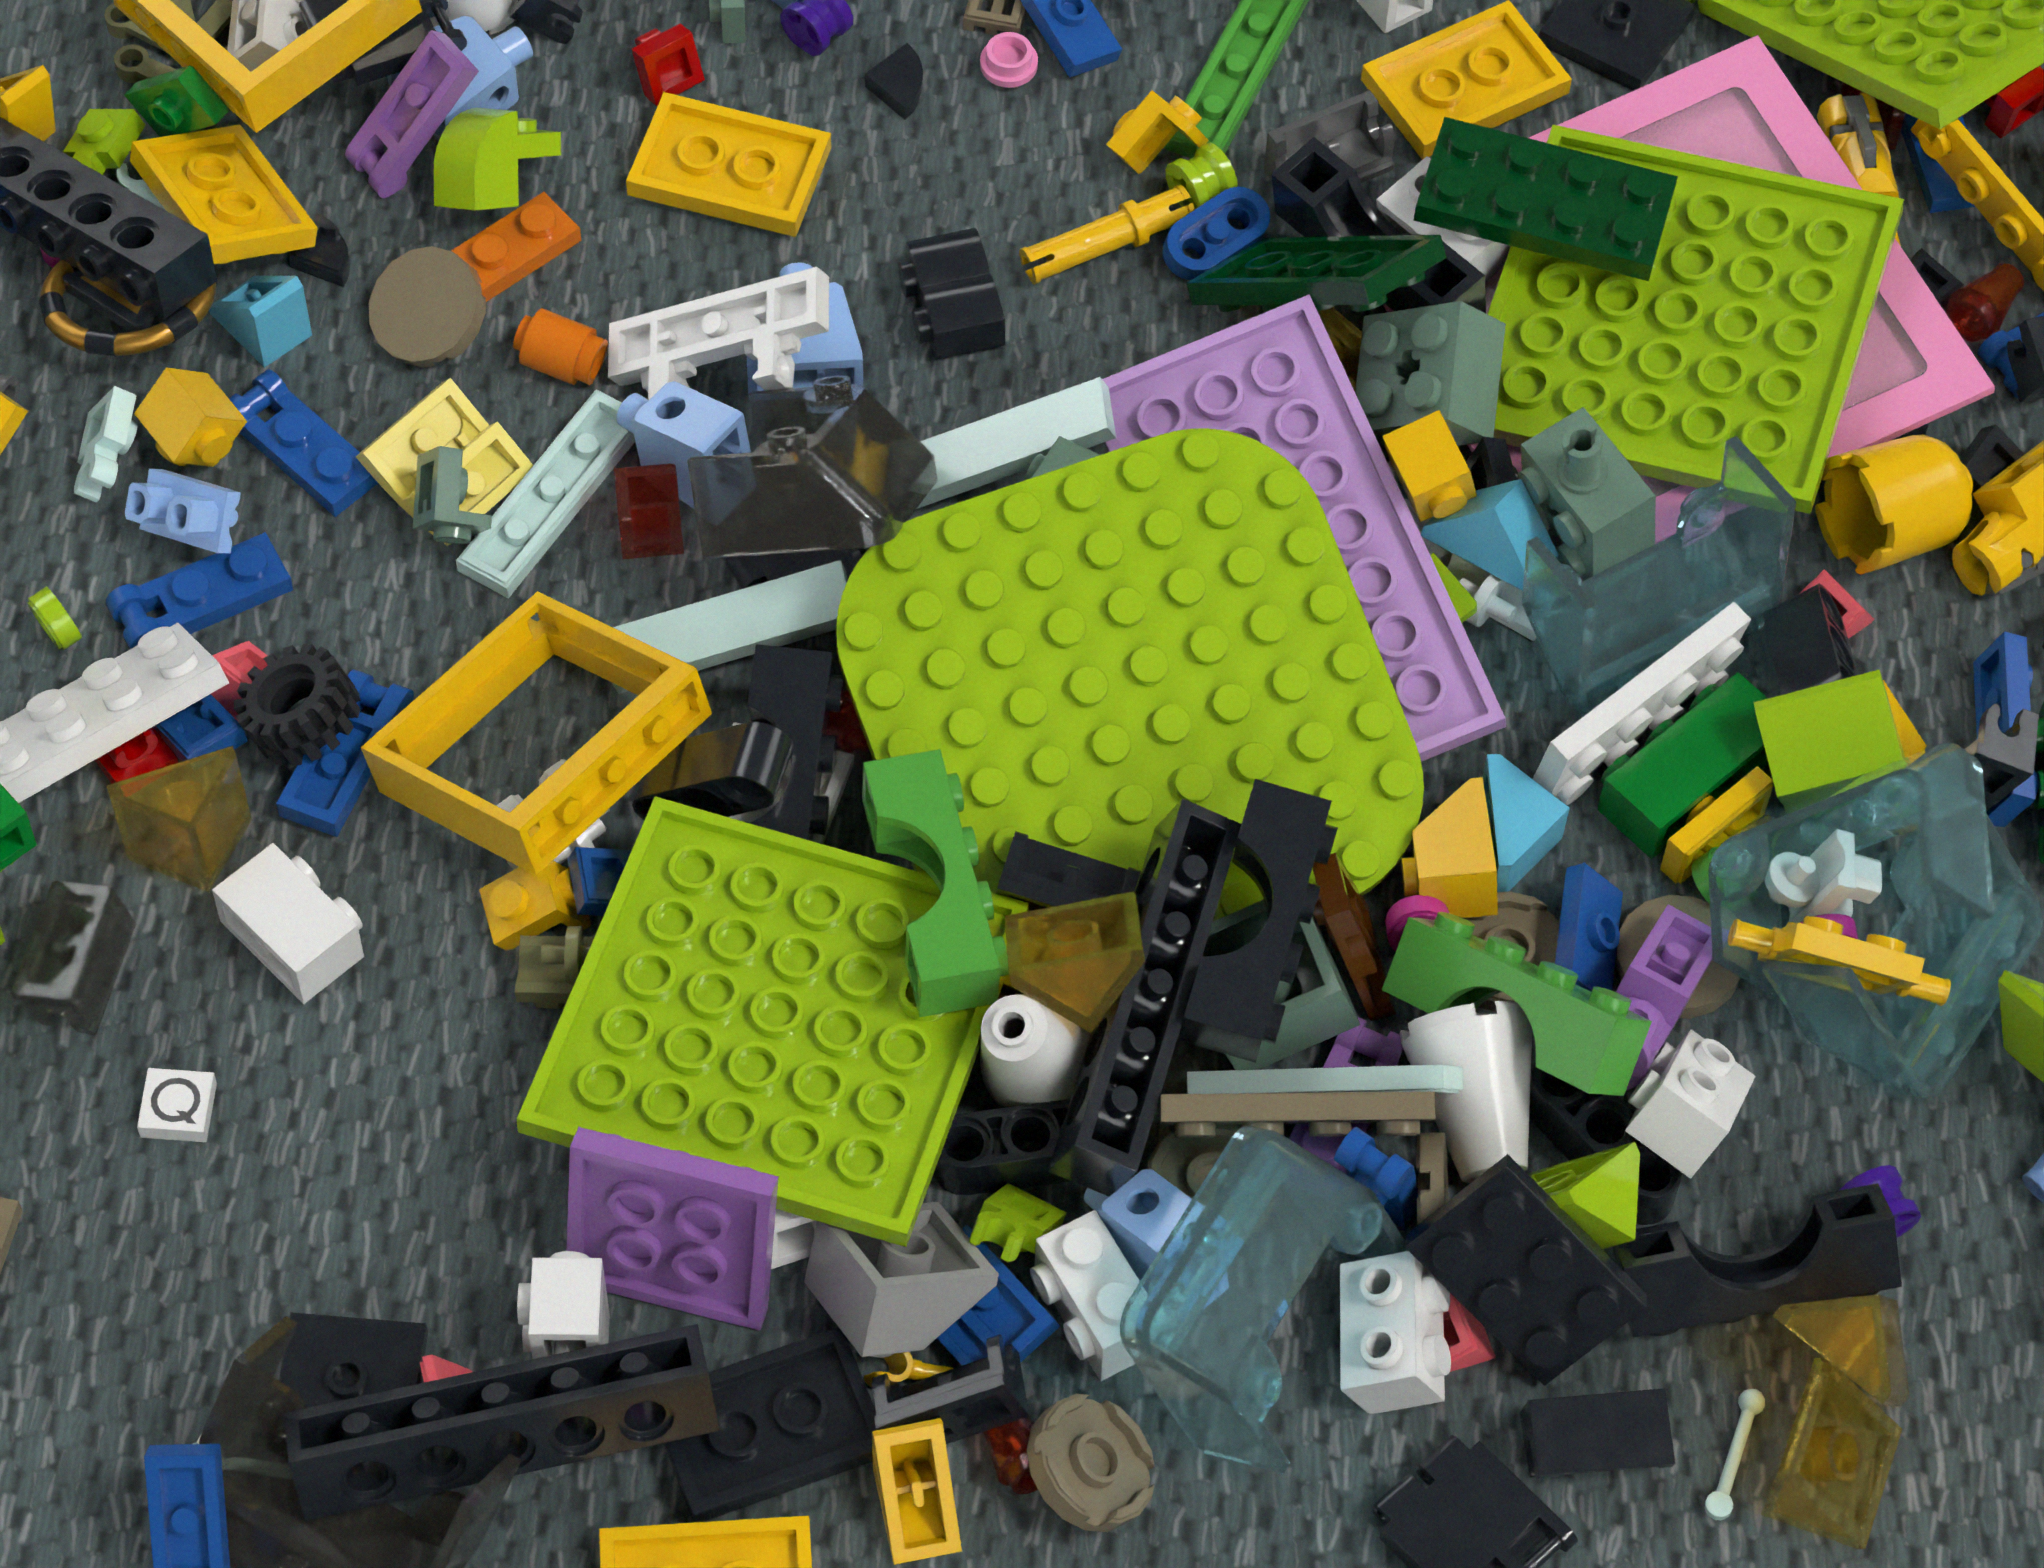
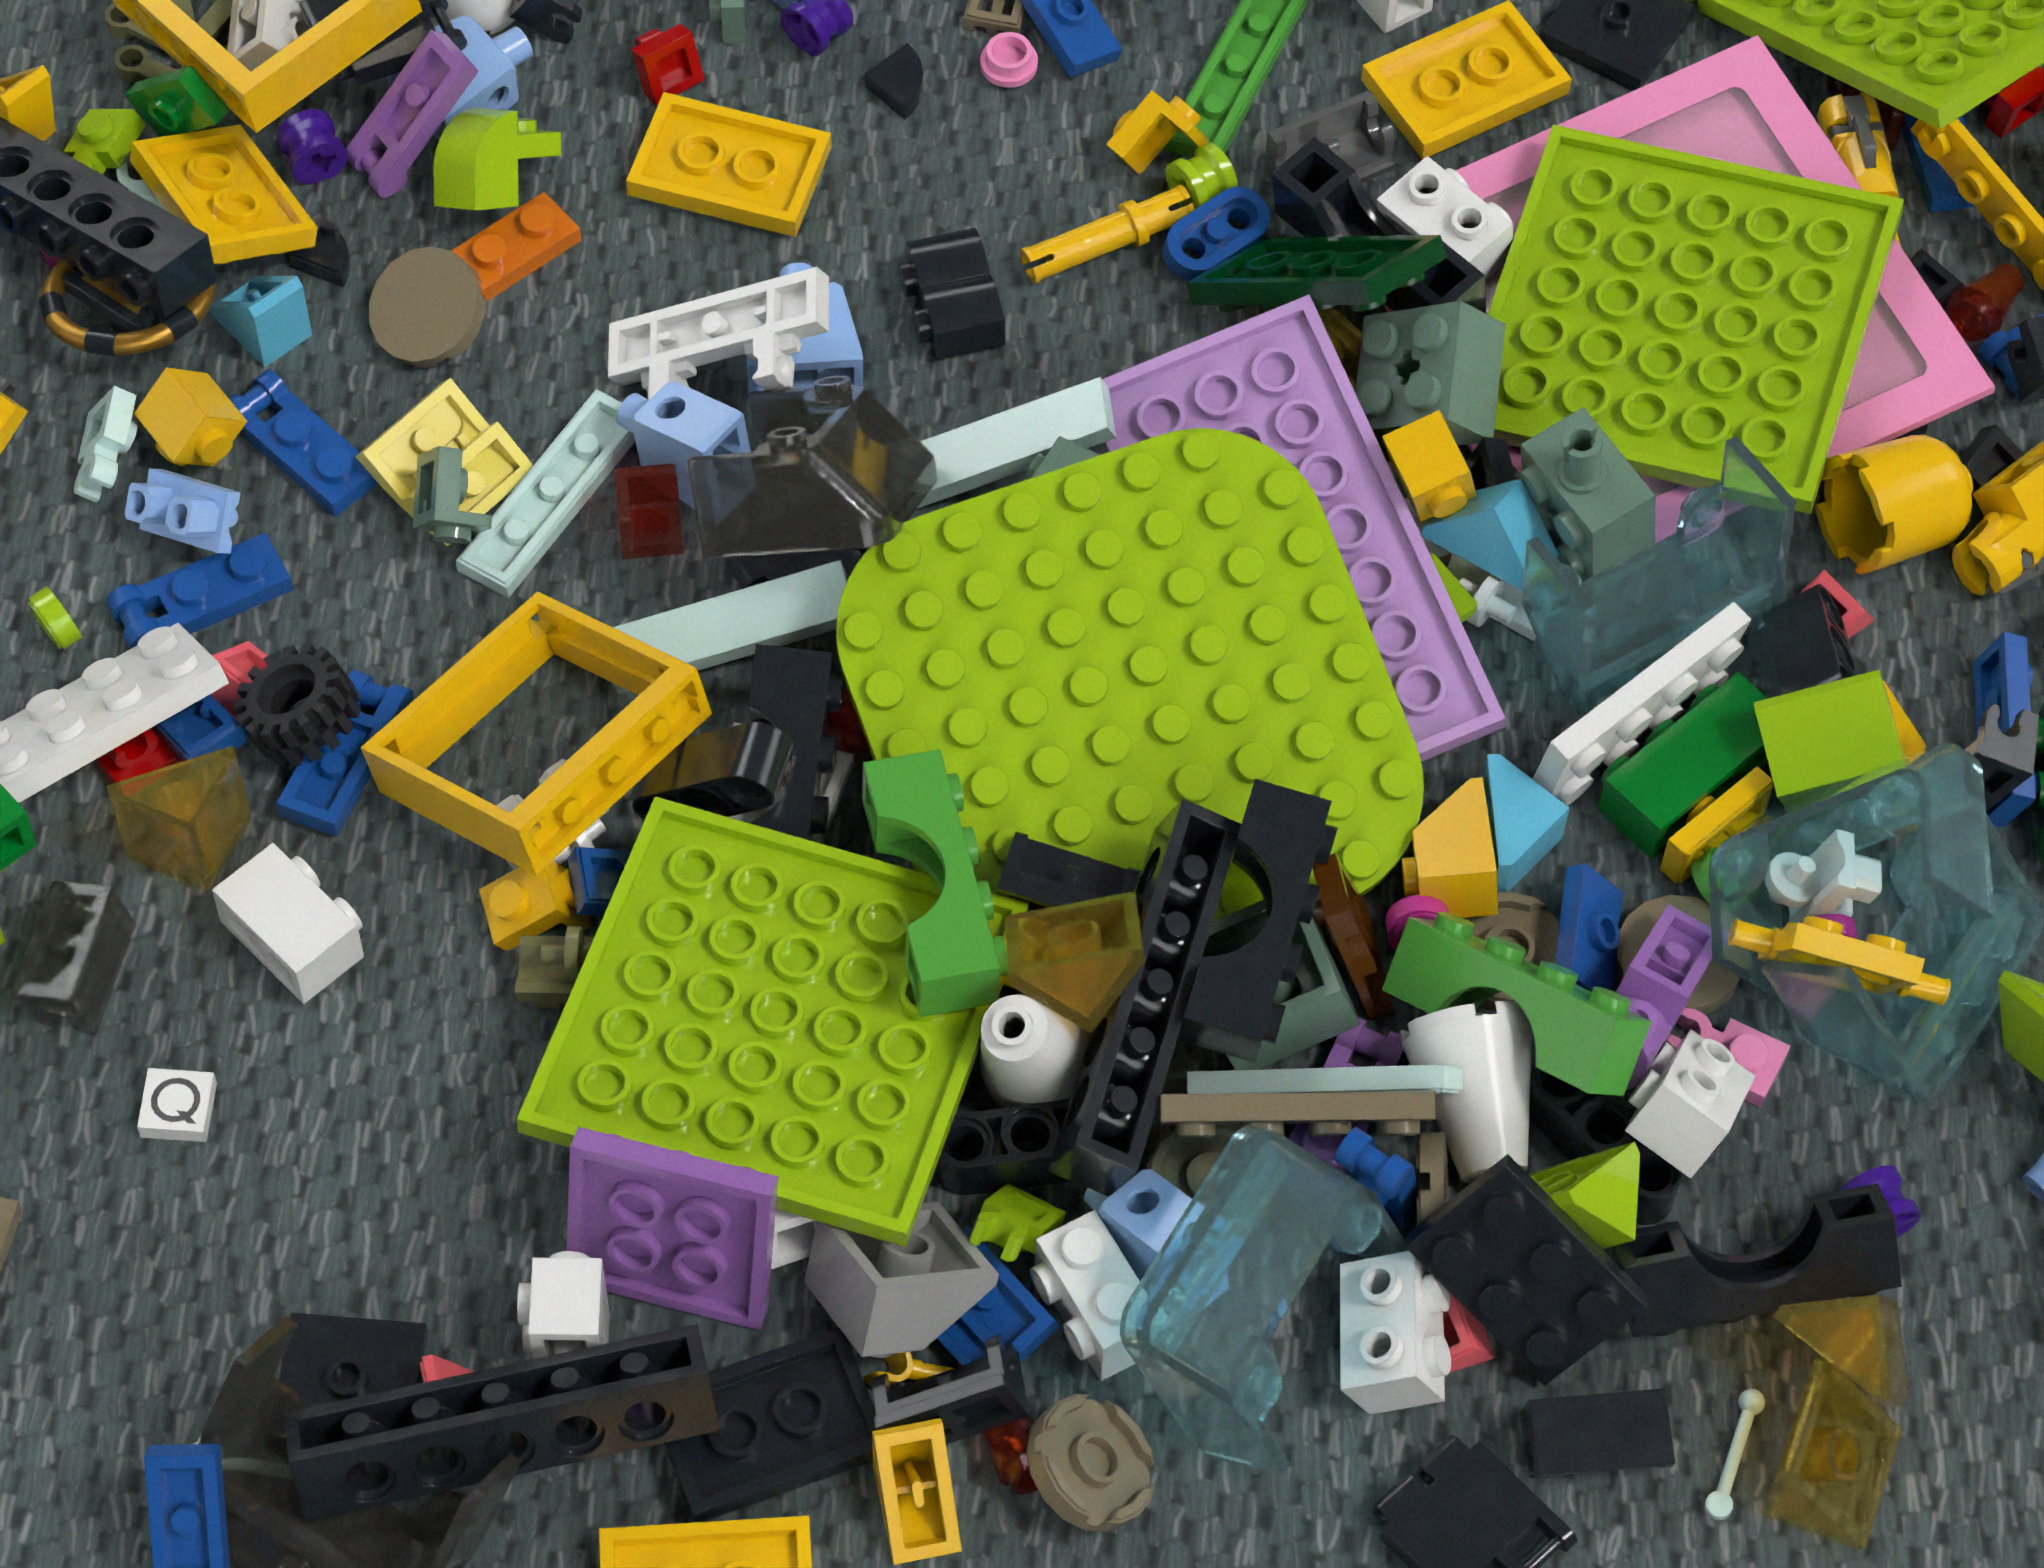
orange brick [513,308,608,385] -> none
dark green plate [1413,117,1678,281] -> none
none -> dark purple wheel [276,109,348,184]
none -> bright pink plate [1667,1008,1791,1107]

